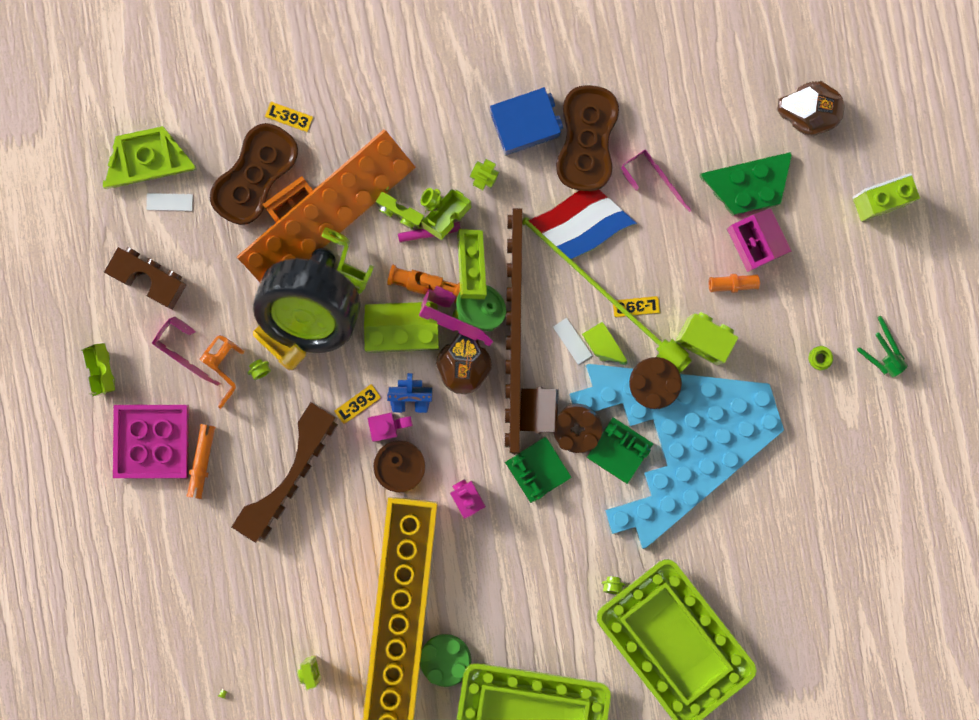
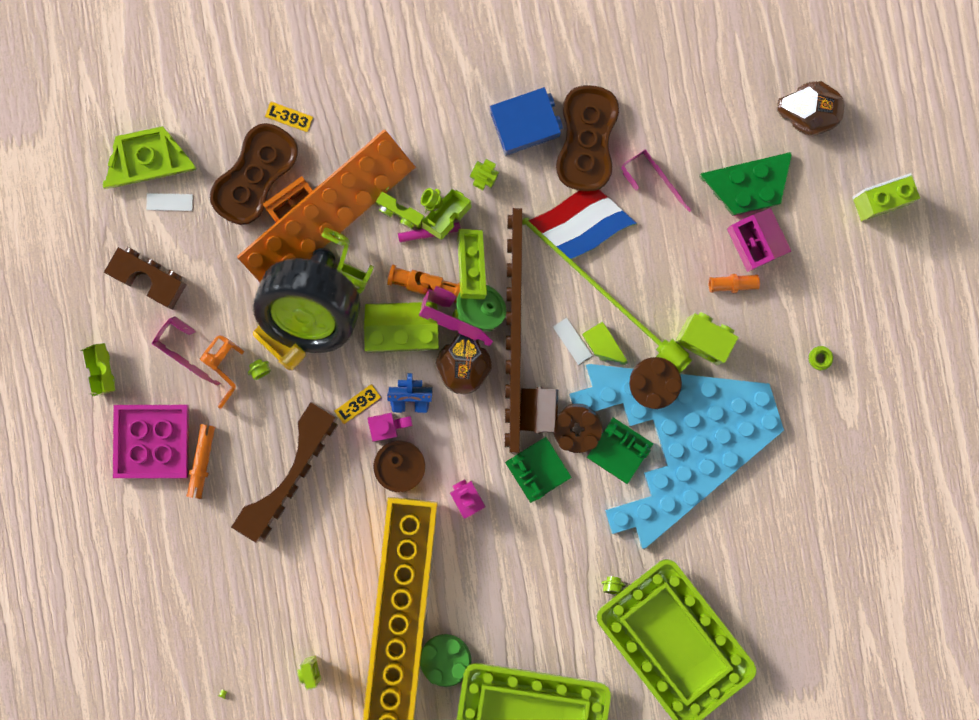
yellow sticker [613,296,660,317] -> none
green plant [857,316,908,377] -> none

